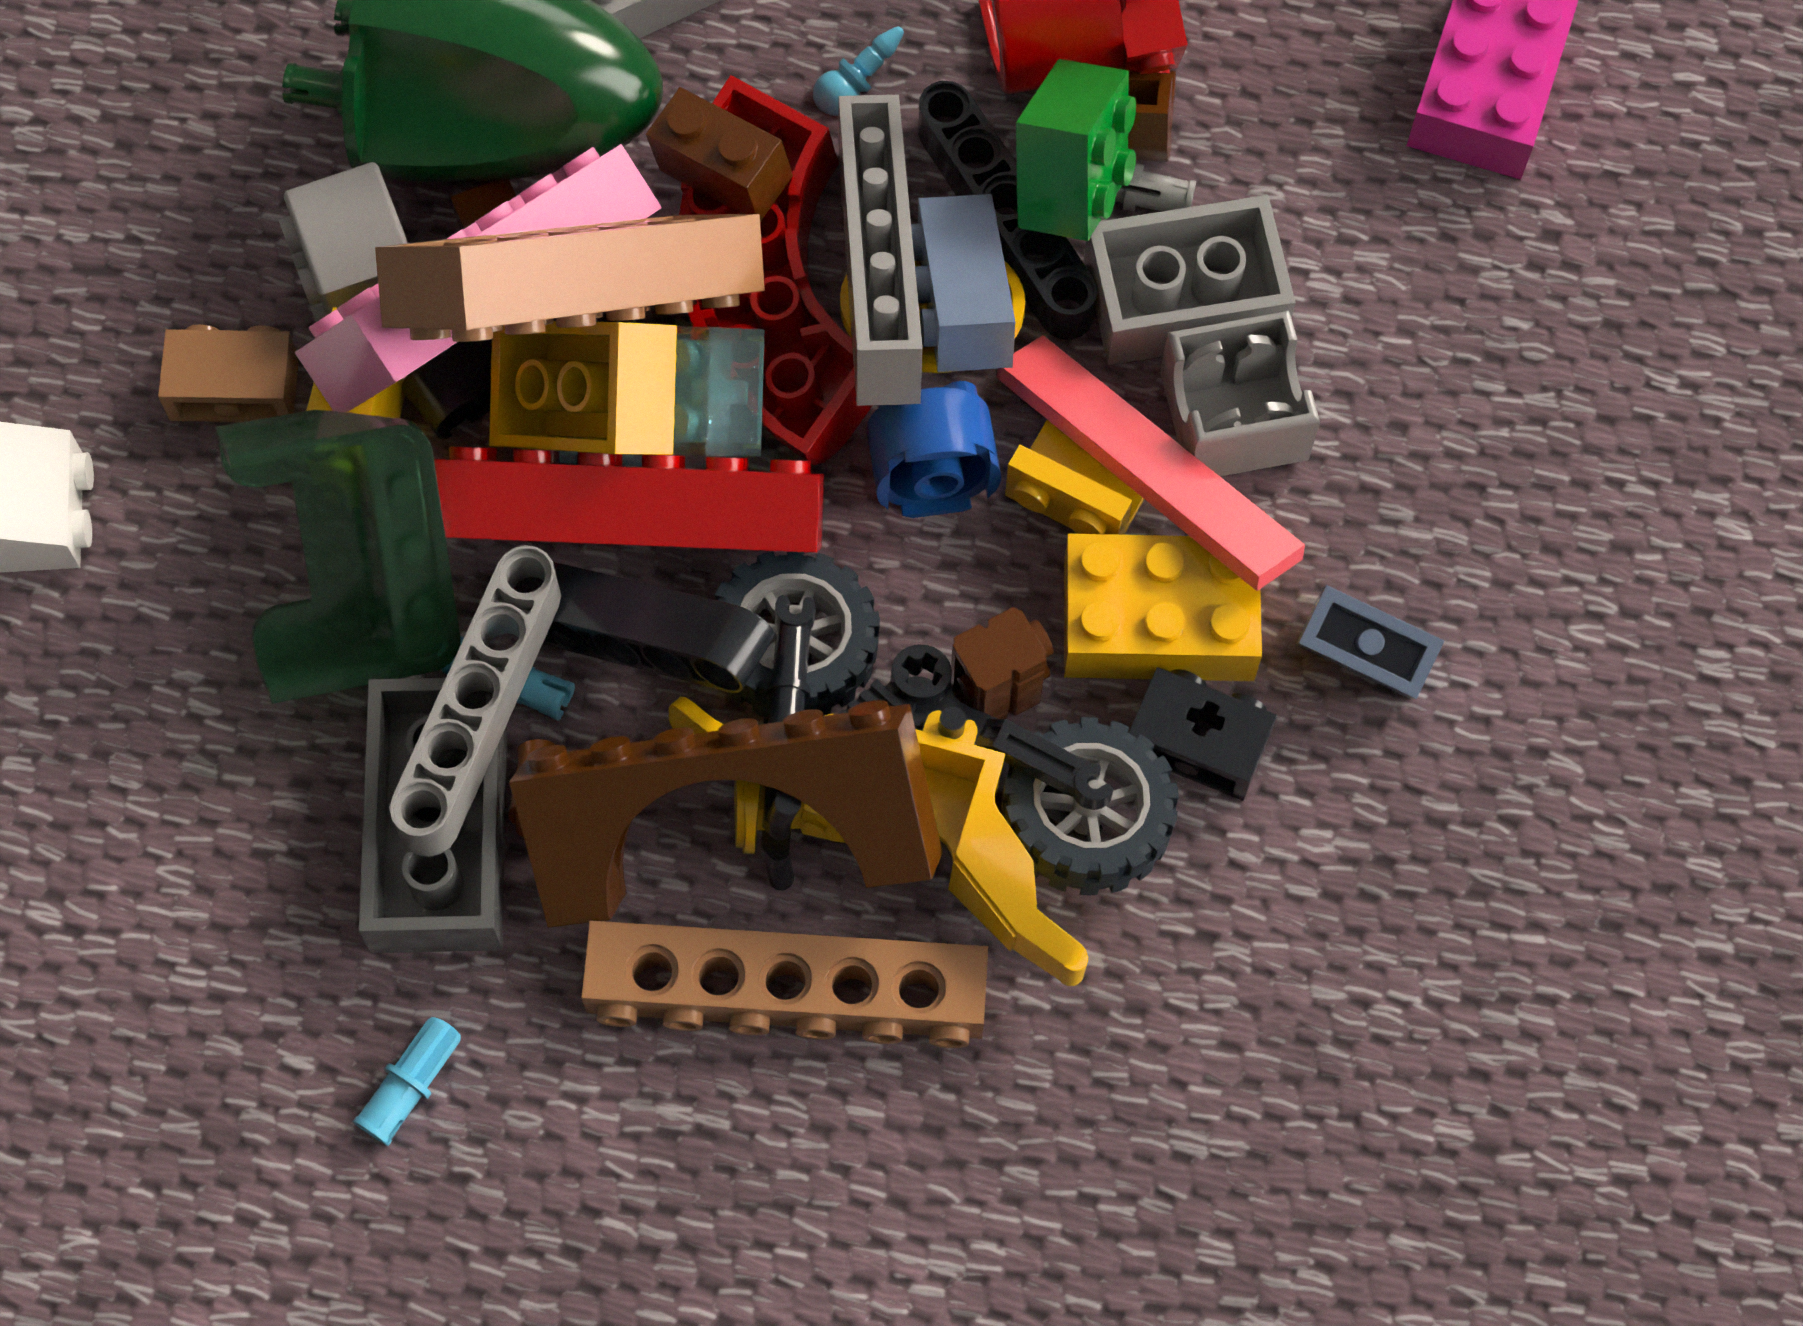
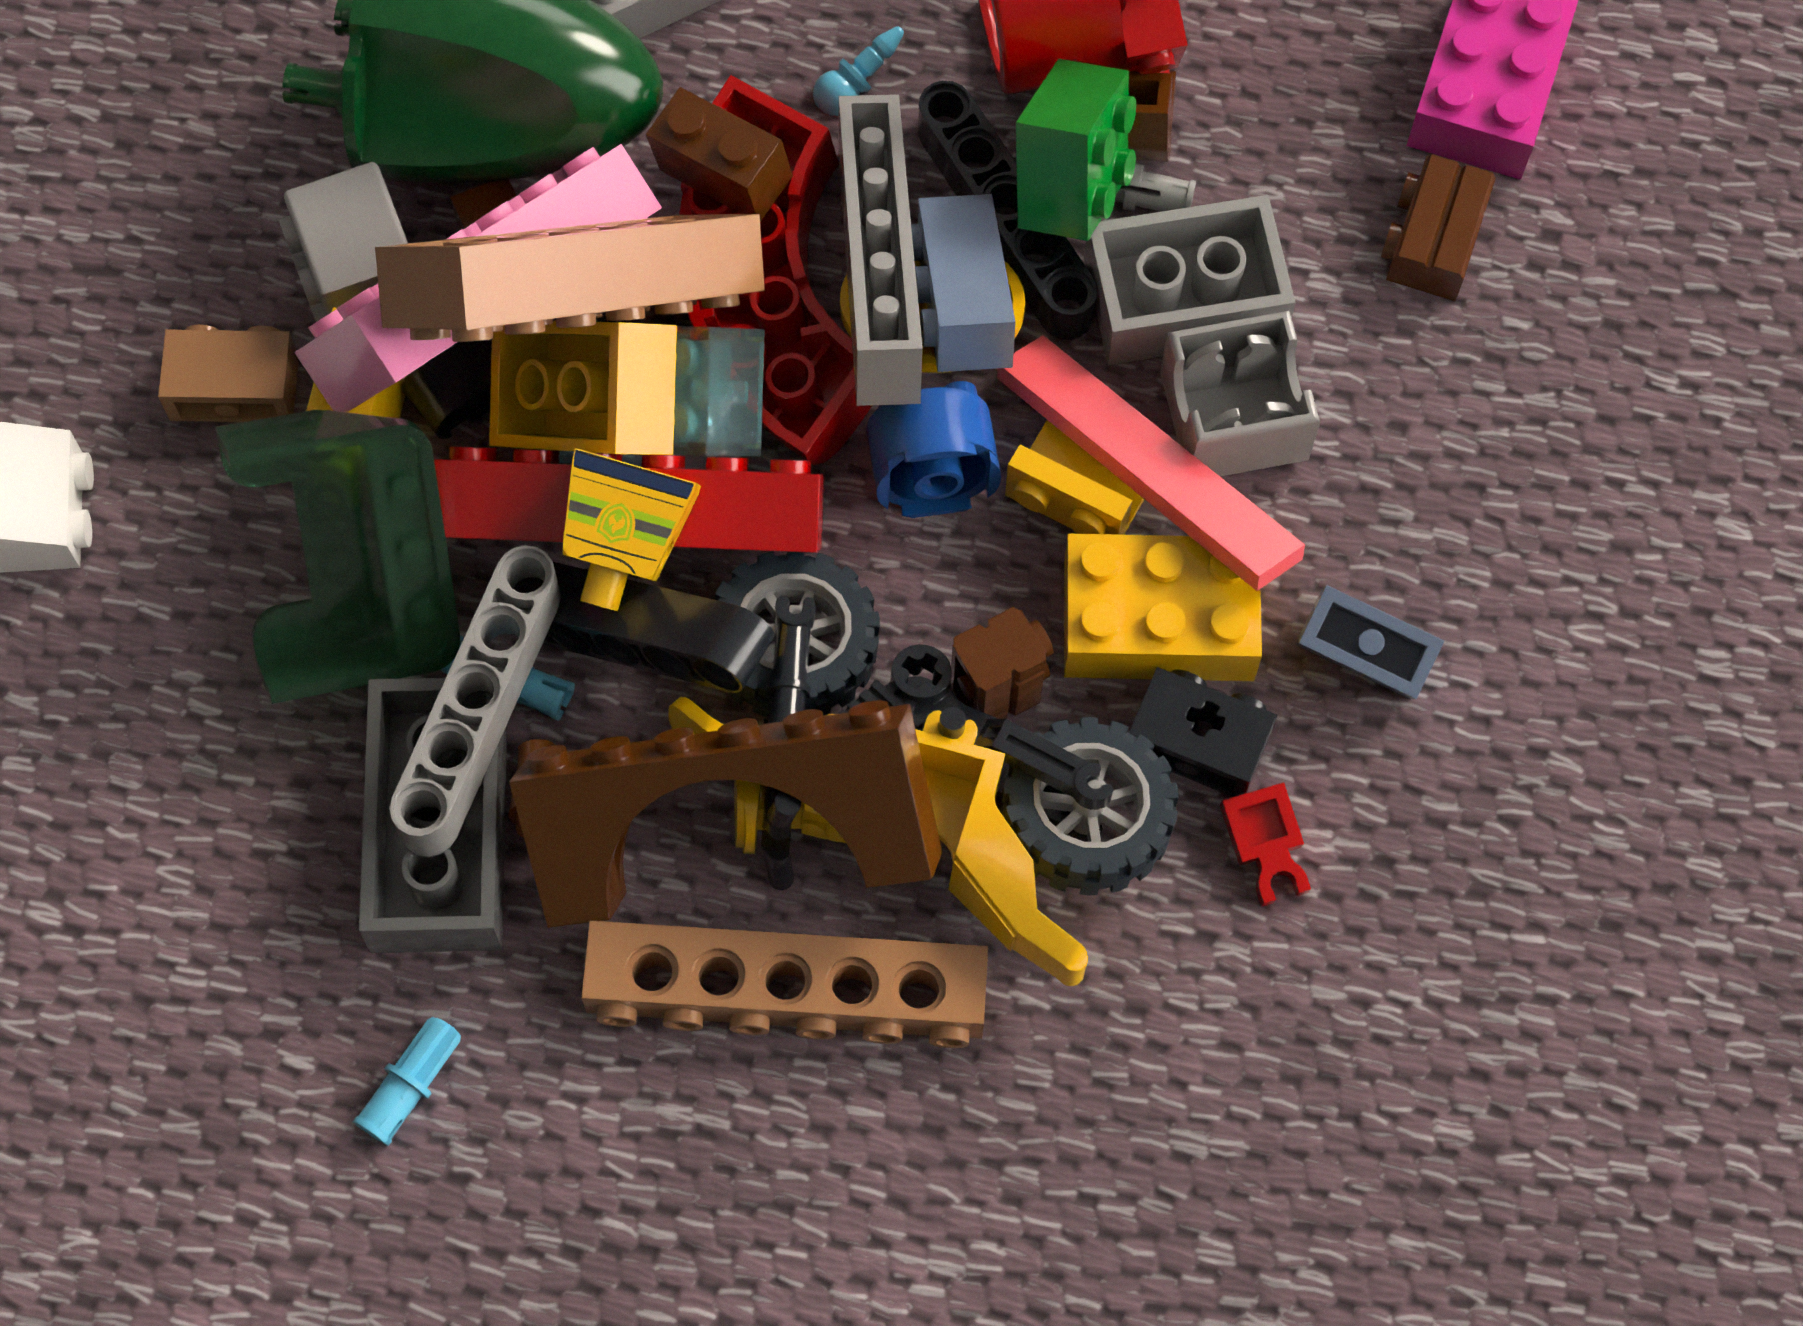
none -> yellow torso [563,448,701,611]
none -> red plate [1220,782,1311,907]
none -> reddish brown brick [1381,154,1496,301]

